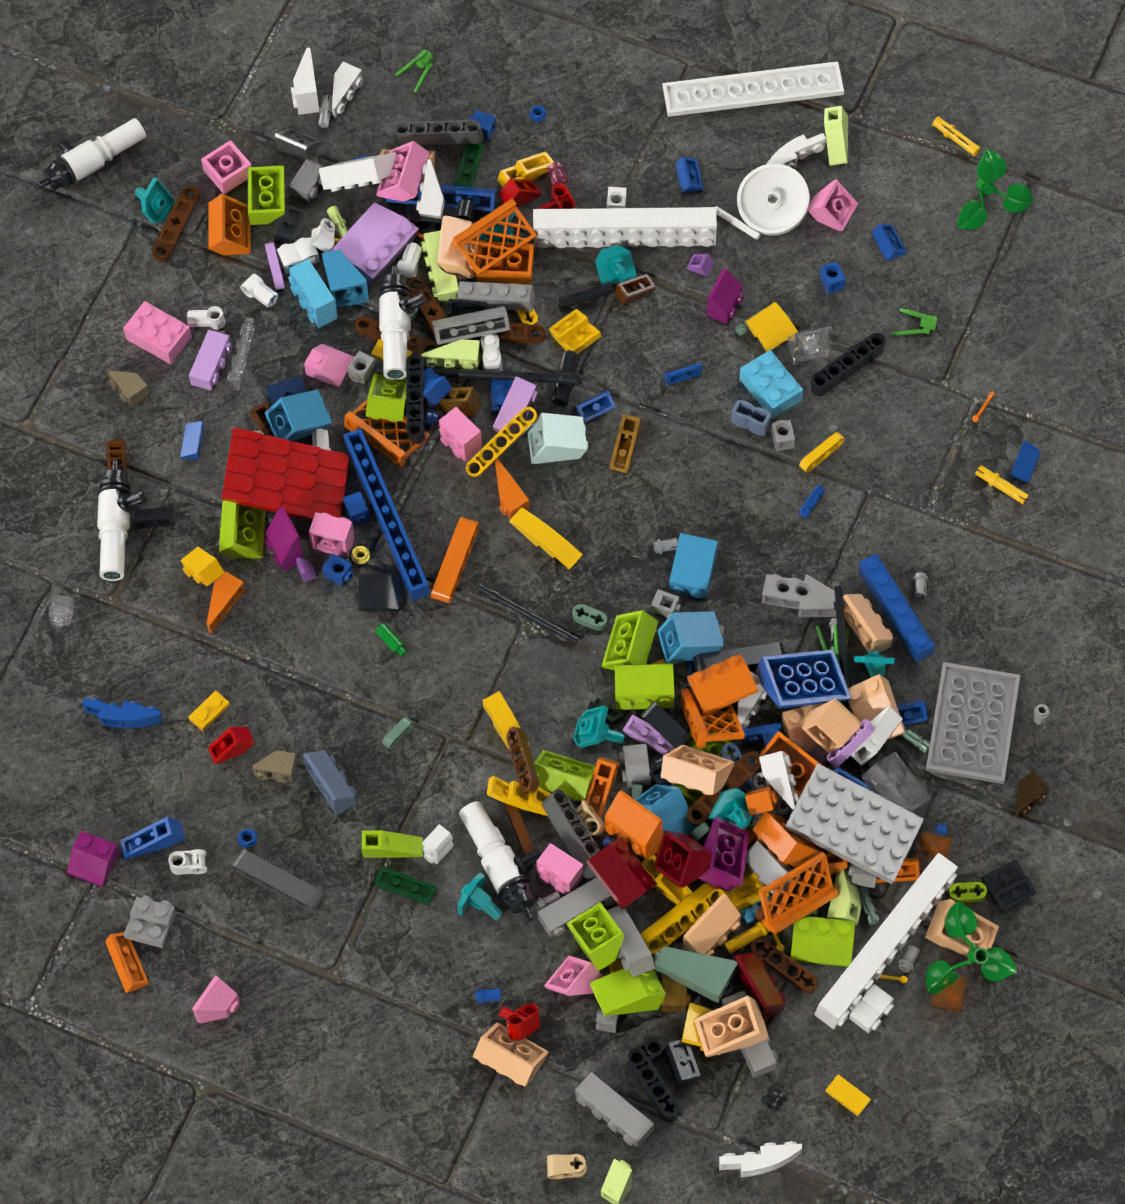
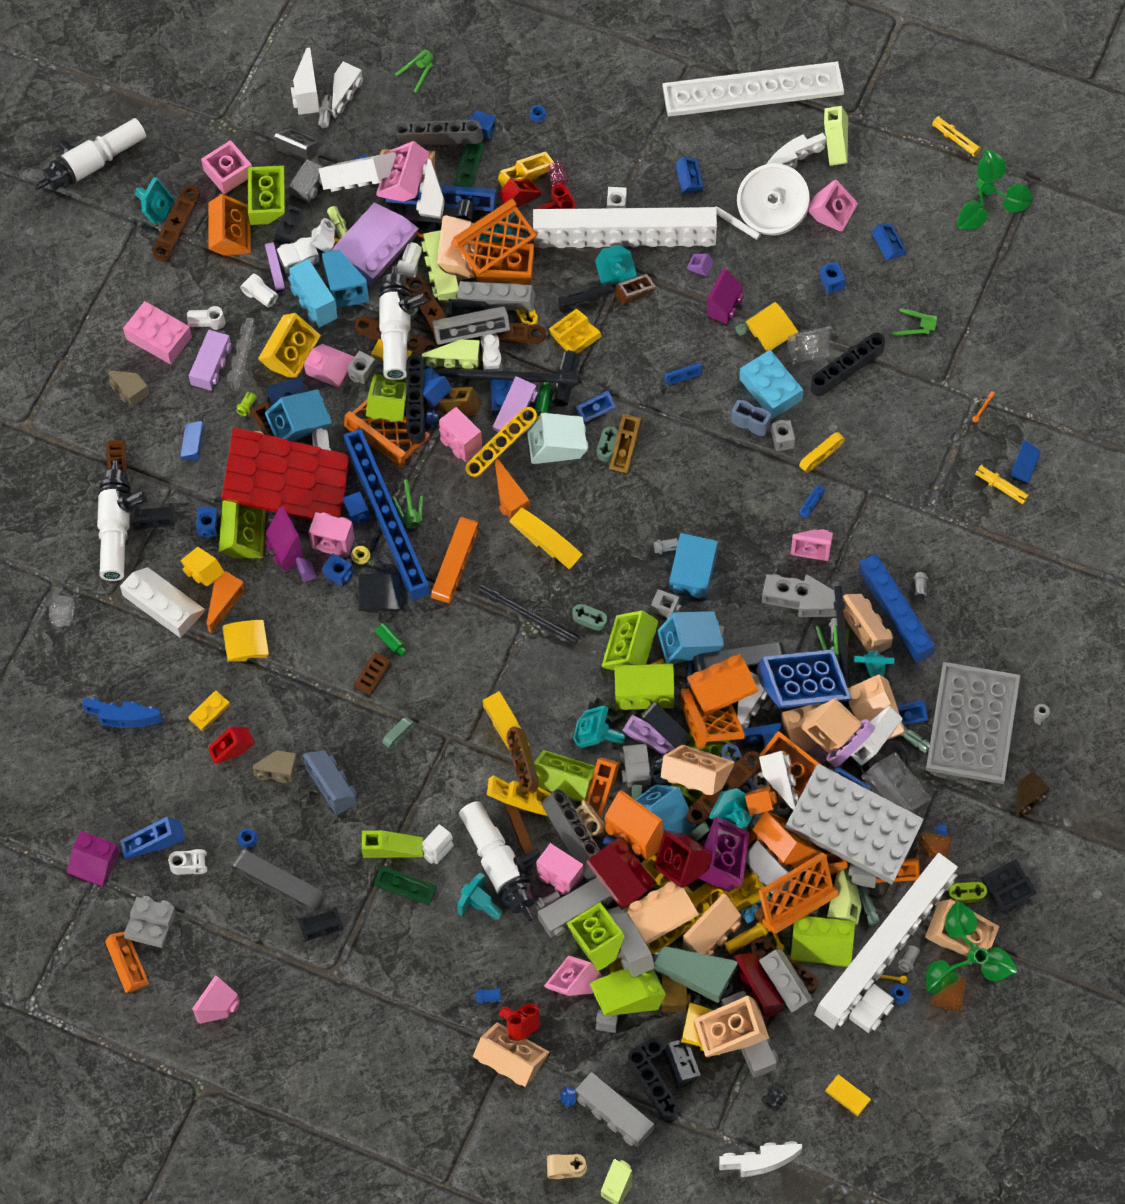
none -> white slope [120,567,205,638]
none -> blue brick [196,507,219,538]
none -> yellow slope [222,620,269,661]
none -> lime pin [236,392,257,416]
none -> yellow slope [258,313,321,379]
none -> black hinge [298,907,343,942]
none -> reddish brown slope [354,652,392,696]
none -> bright green plant [392,479,423,528]
none -> green cylinder [533,382,552,417]
none -> blue plate [560,1086,576,1107]
none -> sand green beam [597,426,618,462]
none -> light nougat slope [625,881,699,945]
none -> light grey brick [759,949,813,1013]
none -> bright pink slope [791,529,833,561]
none -> blue plate [889,984,910,1004]

